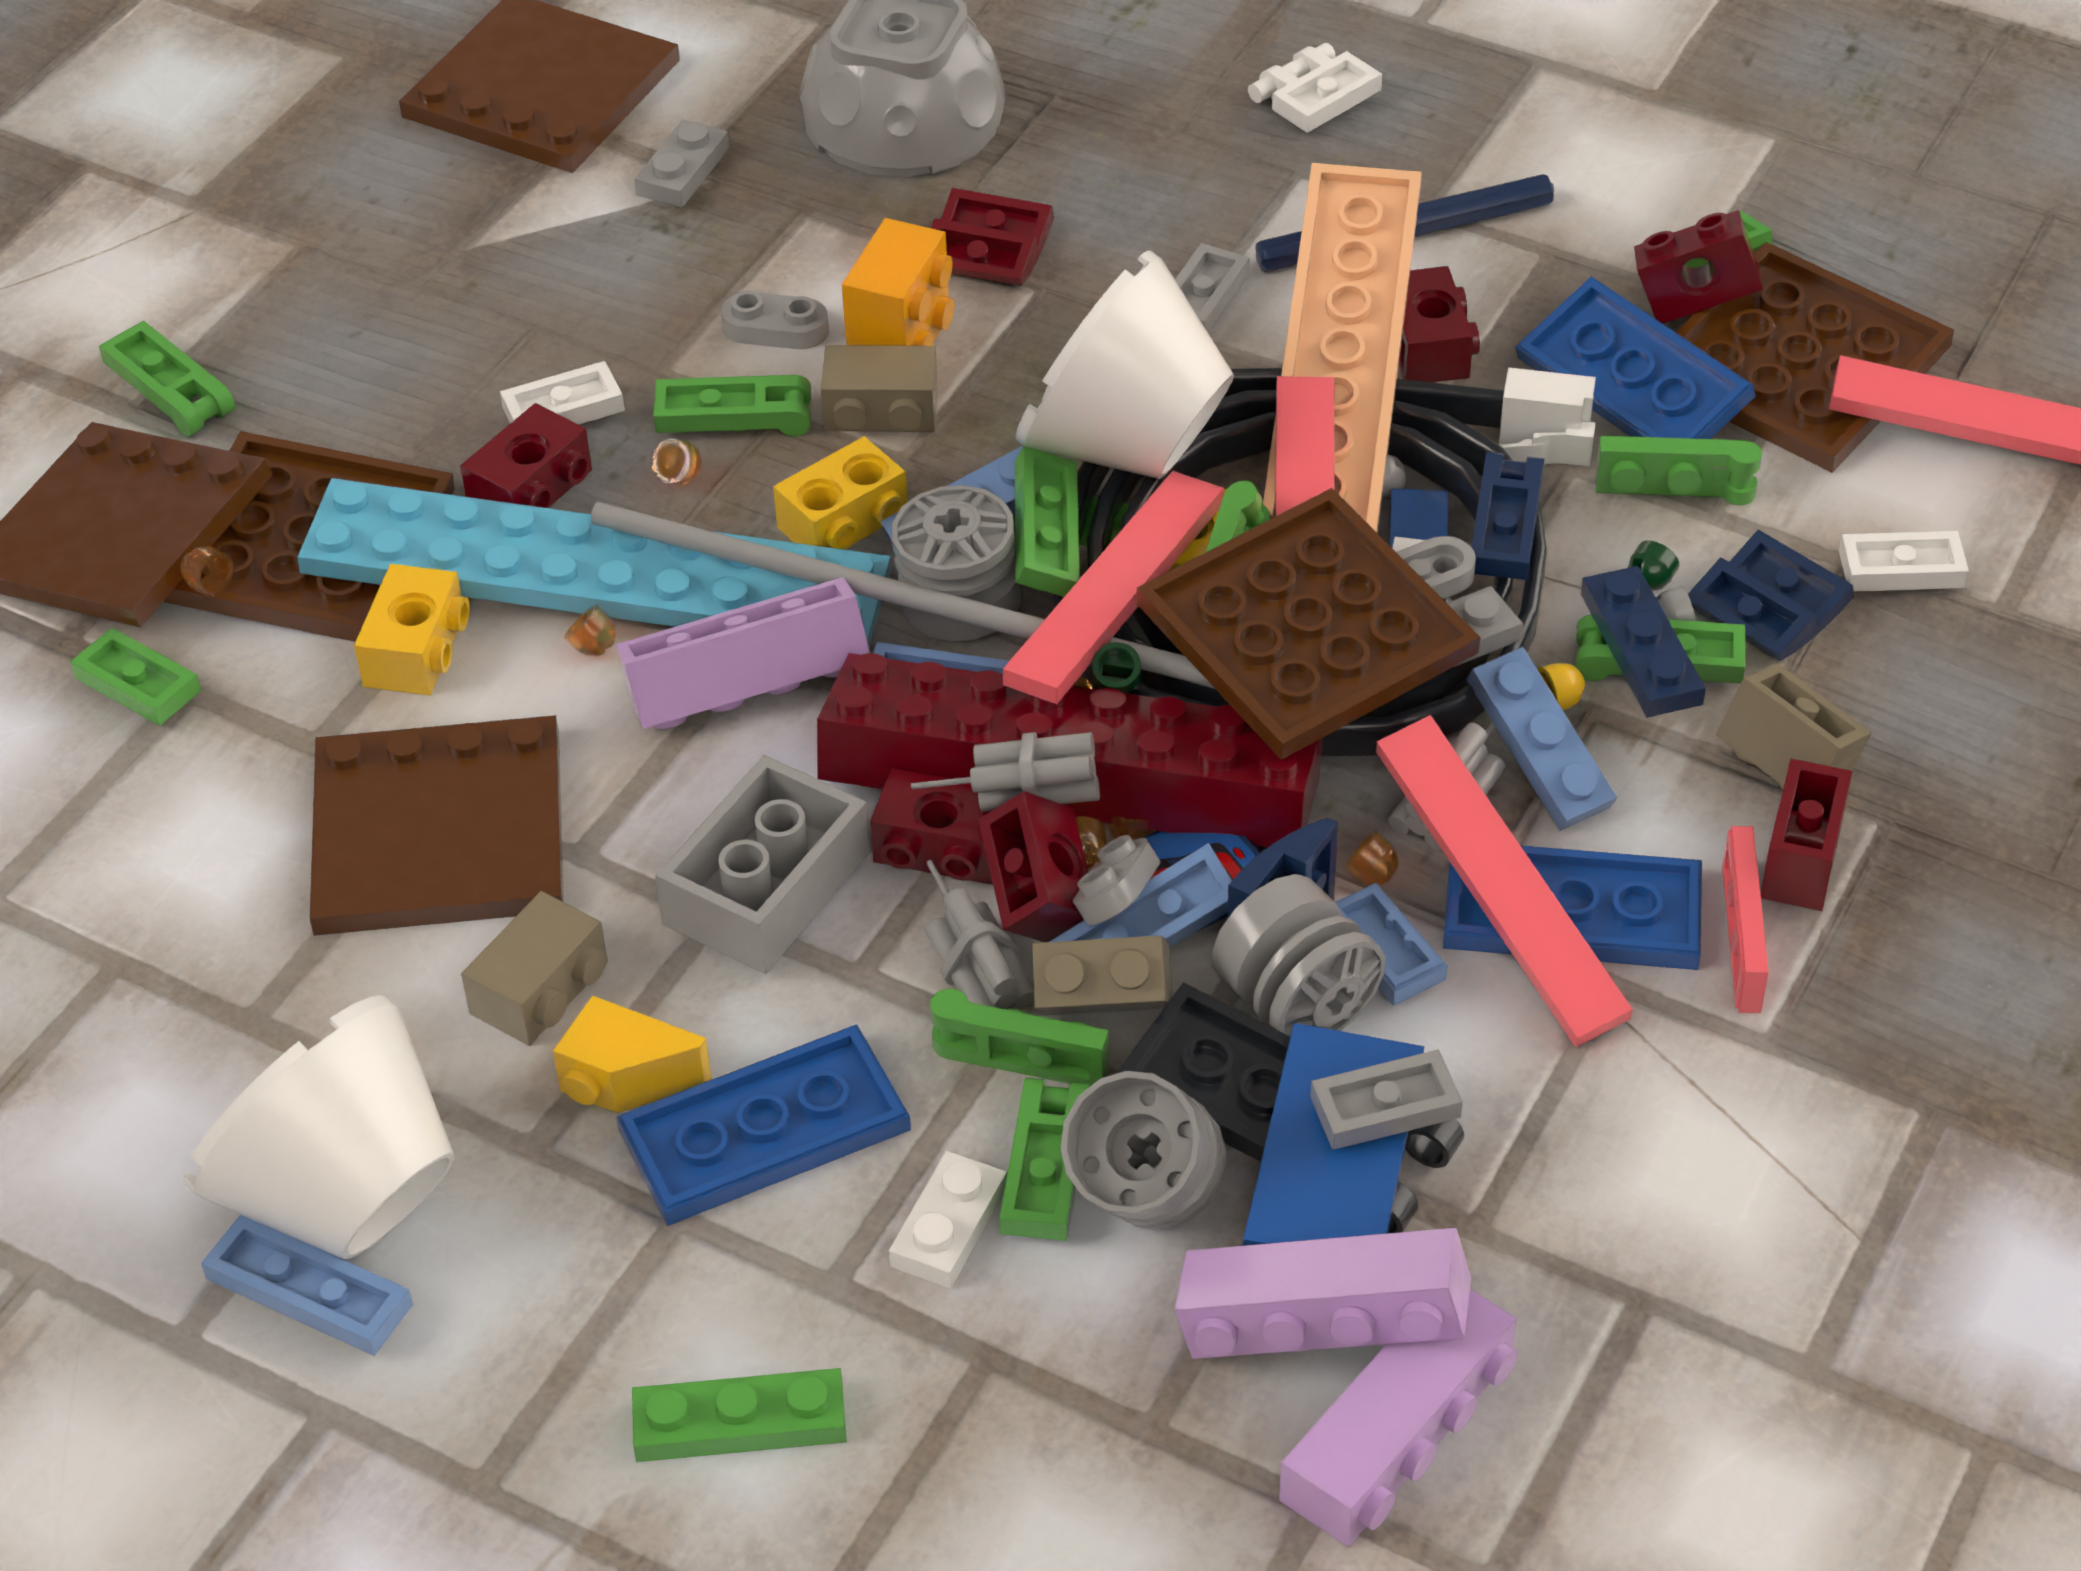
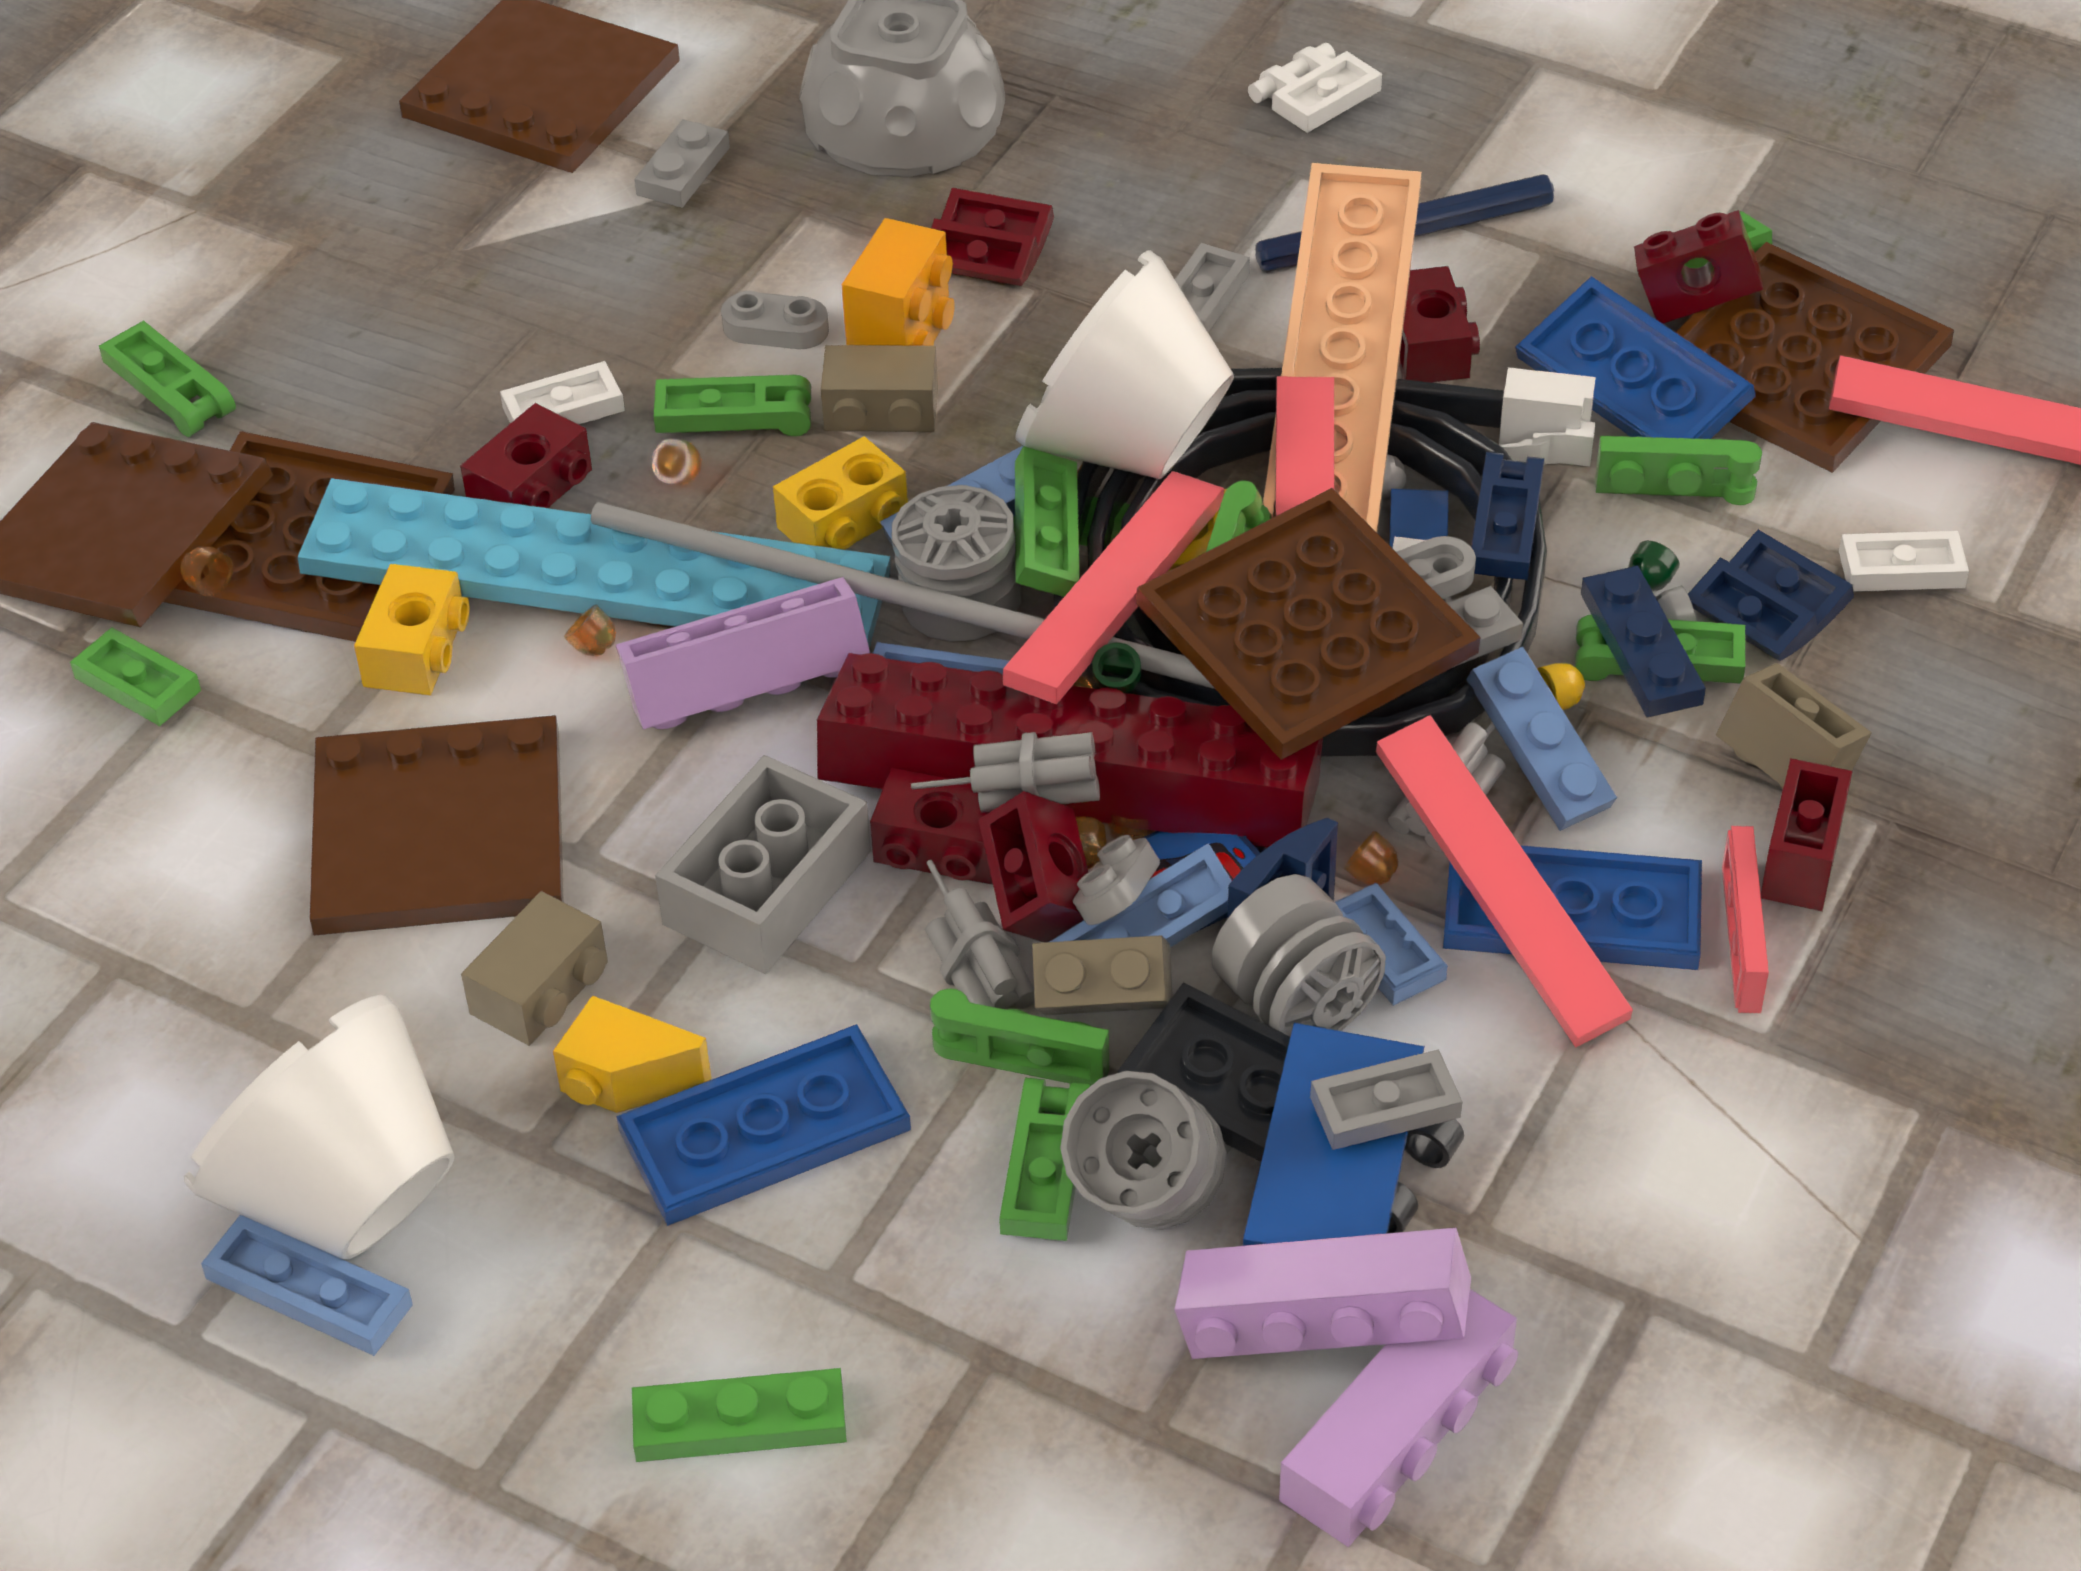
white plate [888,1151,1007,1289] -> none

